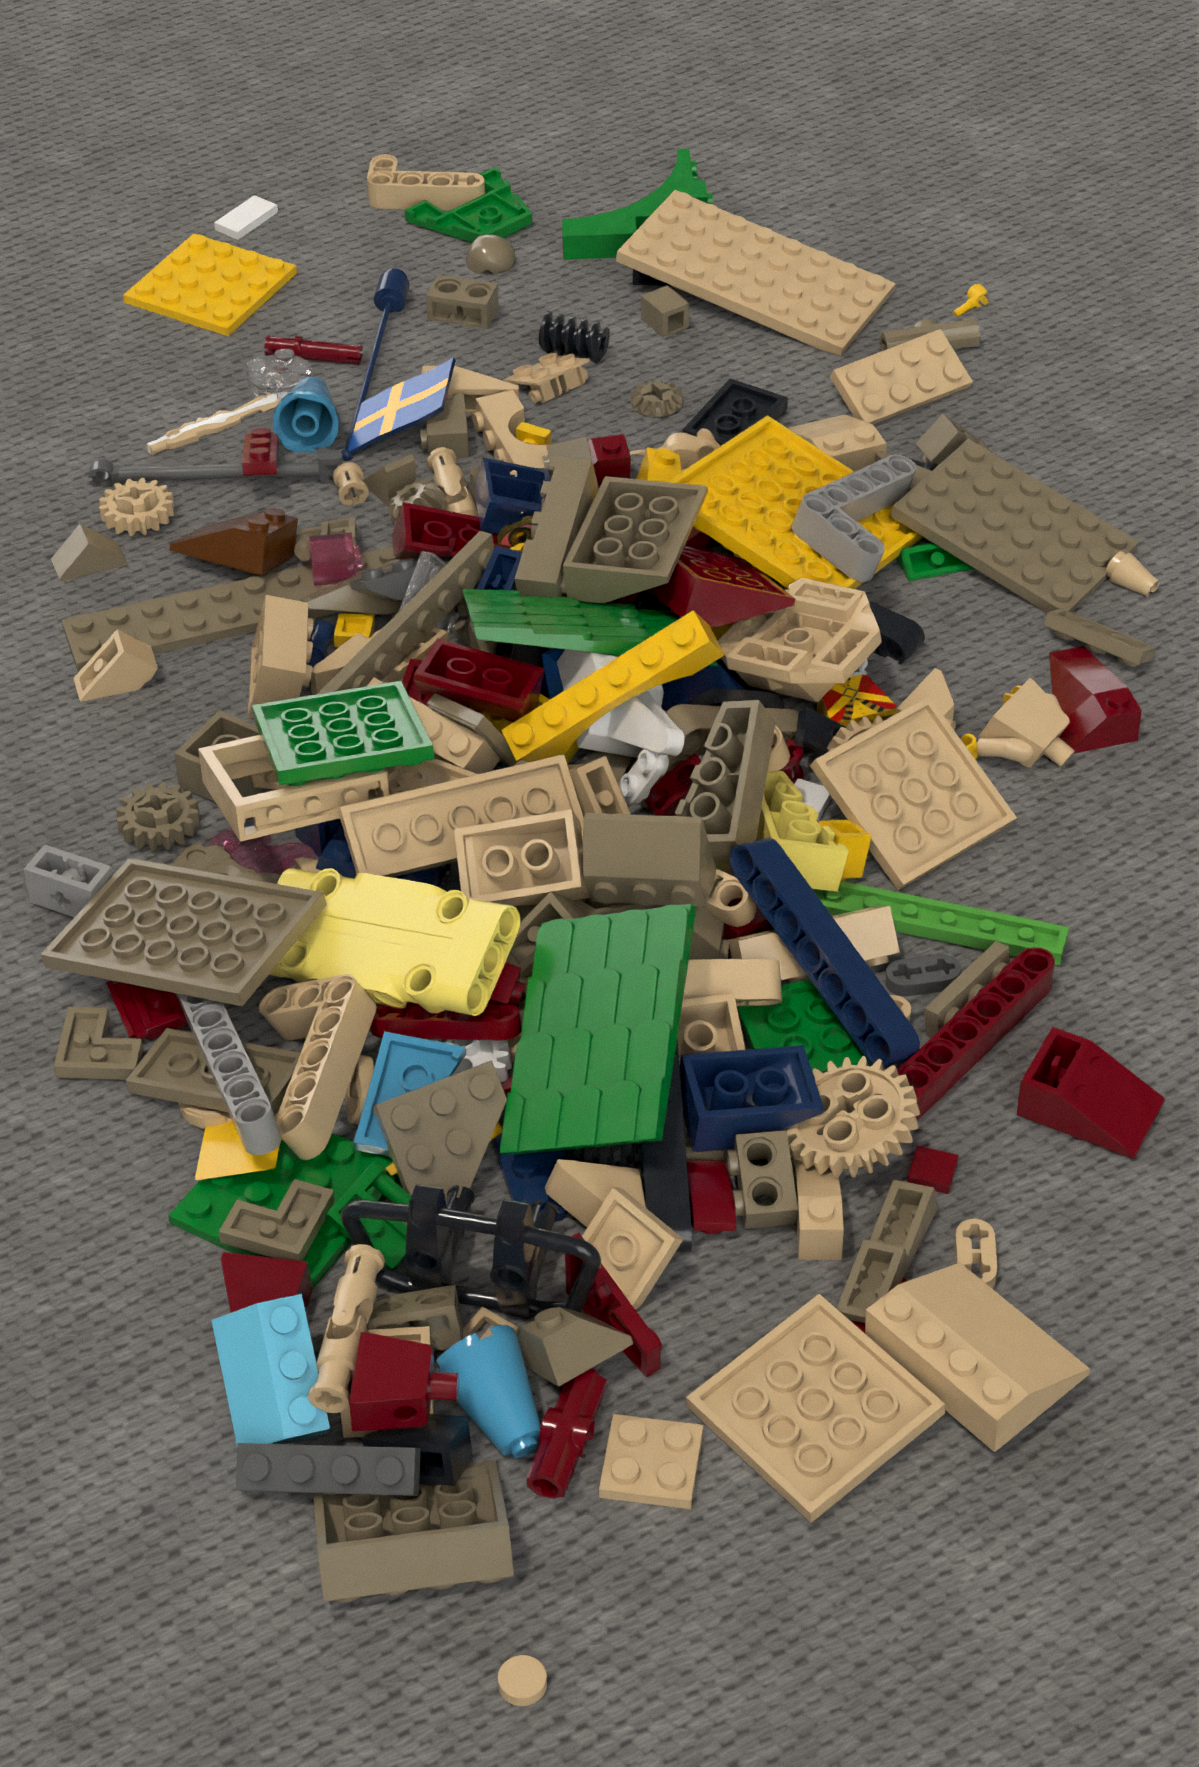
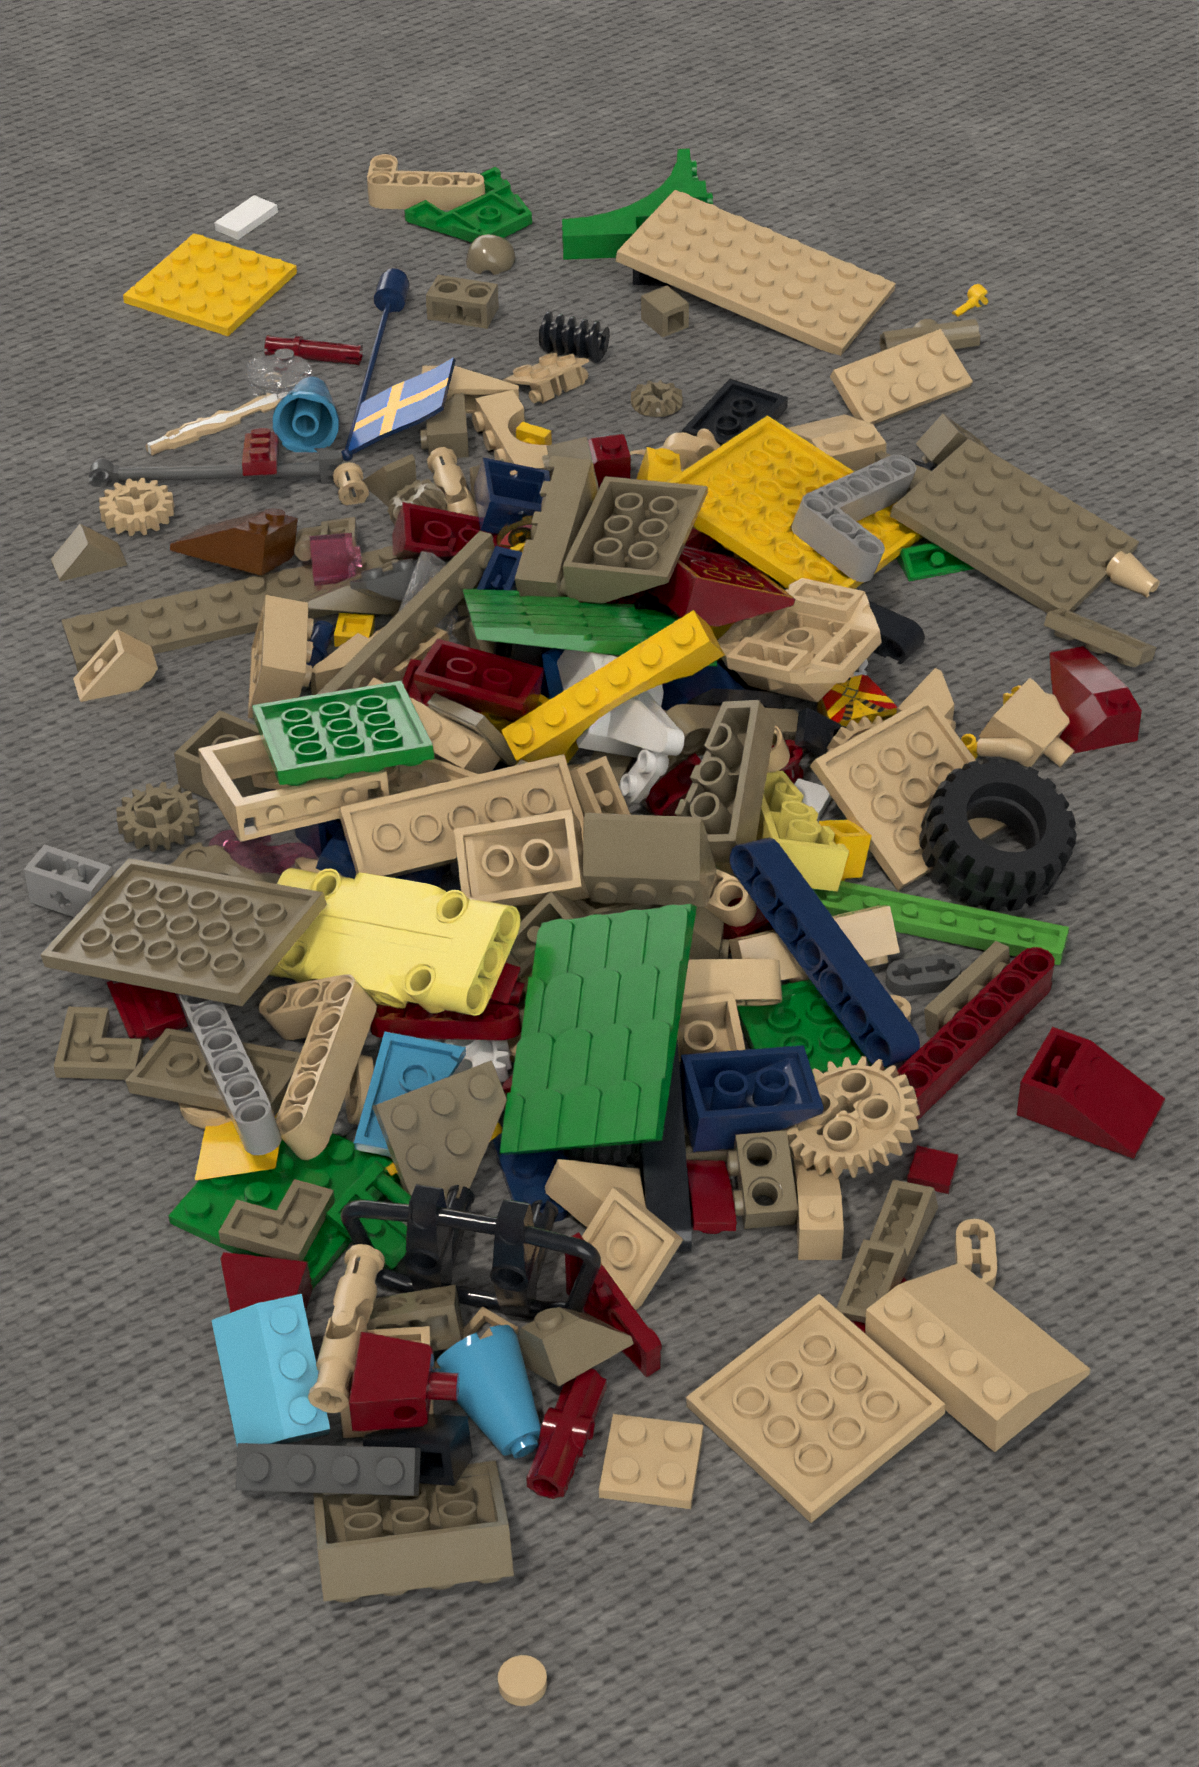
none -> black tyre [919,759,1077,911]

